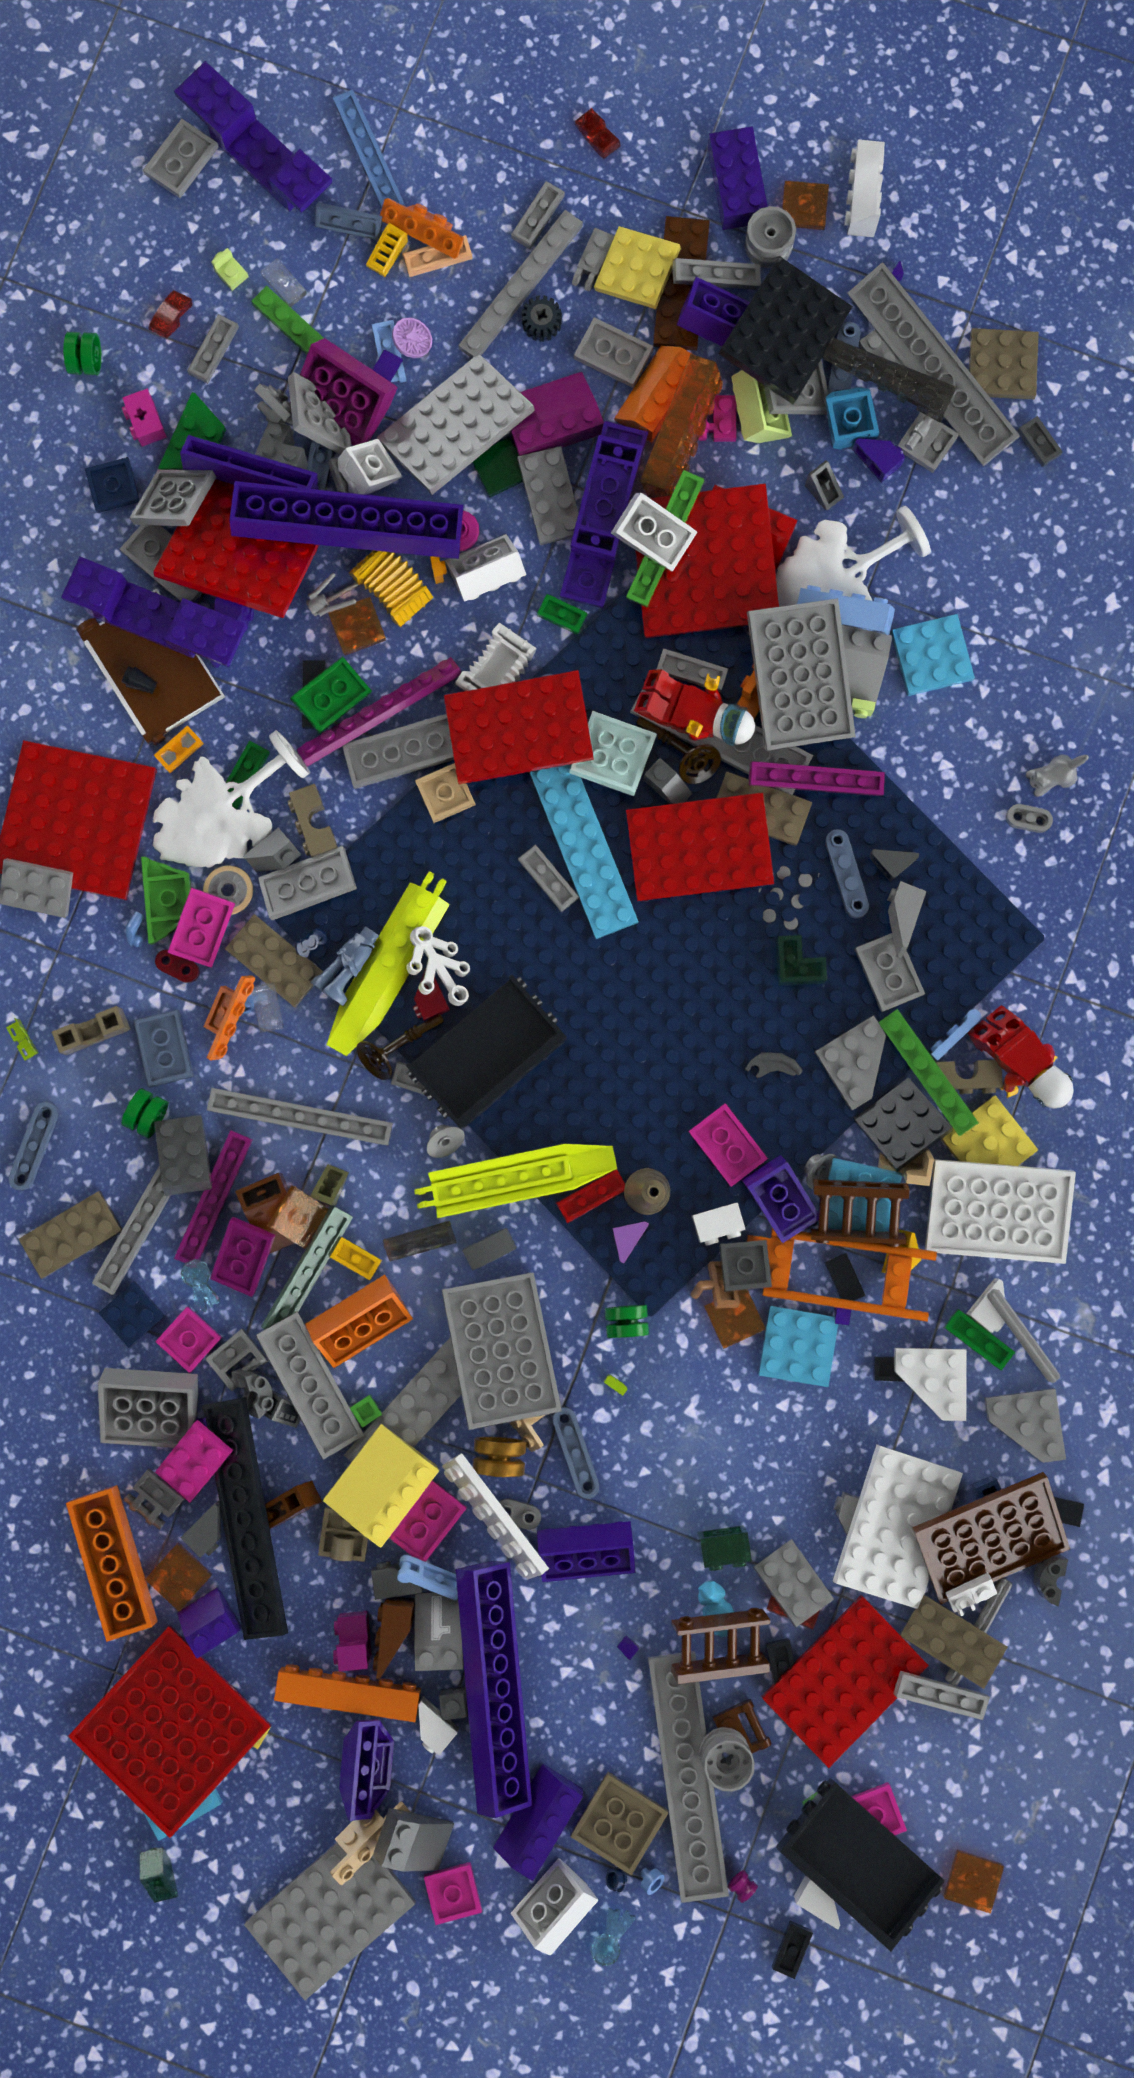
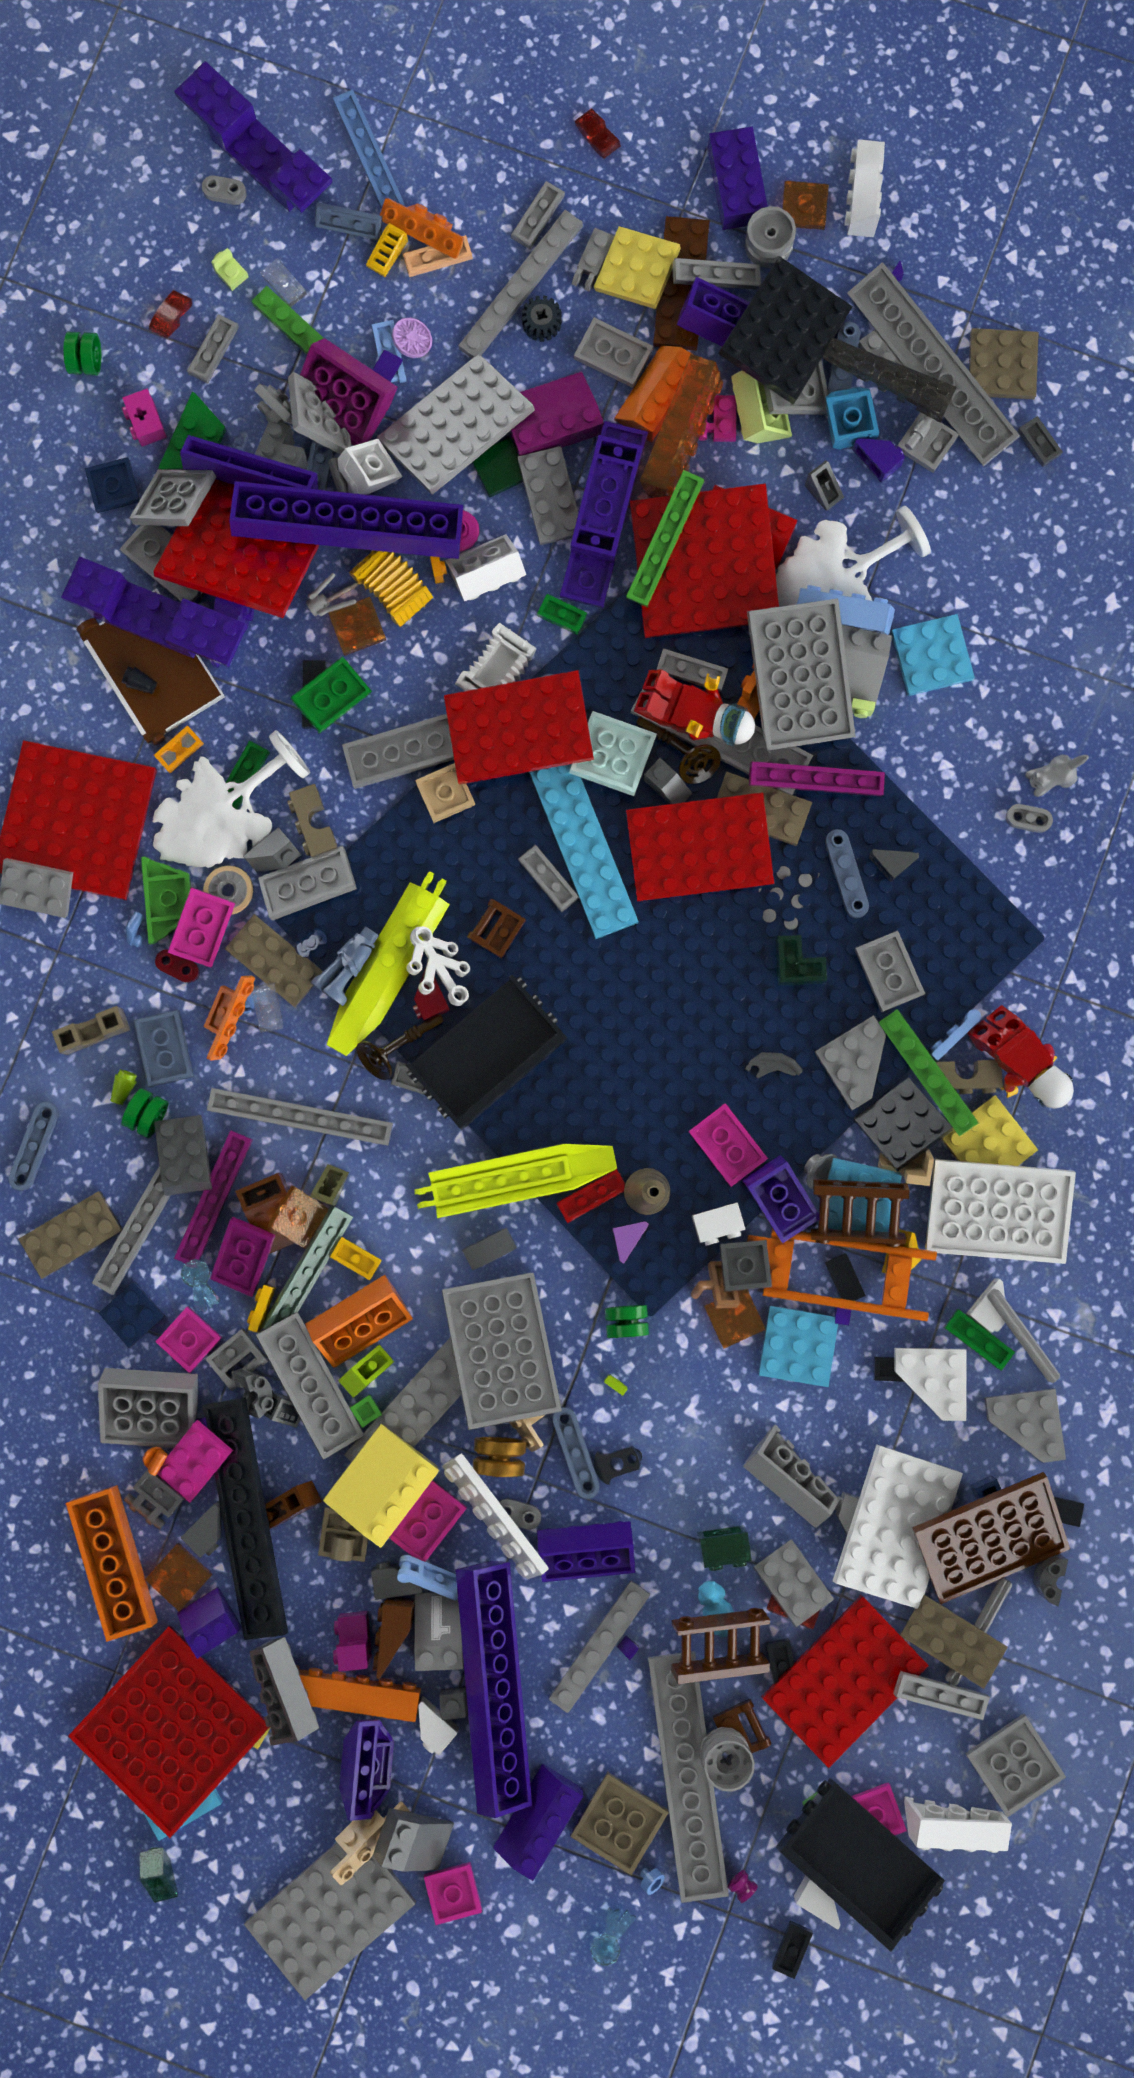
lime piece [6,1018,39,1061] -> none
light grey plate [143,119,219,198] -> none
magenta plate [296,657,462,767] -> none
clear smoke plate [383,1221,457,1262] -> none
light grey piece [427,1125,465,1158] -> none
white slope [511,1858,598,1956] -> none
dark blue plate [606,1867,627,1892] -> none
white slope [611,493,697,572] -> none
light grey slope [887,881,926,958] -> none
clear orange tile [944,1849,1004,1914] -> none
white plate [945,1573,997,1616] -> none
none -> lime cone [110,1069,137,1105]
none -> orange plate [143,1447,168,1476]
none -> light grey plate [202,175,247,205]
none -> yellow plate [247,1285,276,1333]
none -> wedge [249,1637,319,1746]
none -> lime slope [338,1344,394,1398]
none -> reddish brown plate [467,899,526,959]
none -> light grey plate [549,1580,650,1713]
none -> black piece [594,1446,642,1485]
none -> light grey wedge [743,1424,839,1528]
none -> white wedge [904,1797,1012,1853]
none -> light grey plate [965,1713,1066,1818]

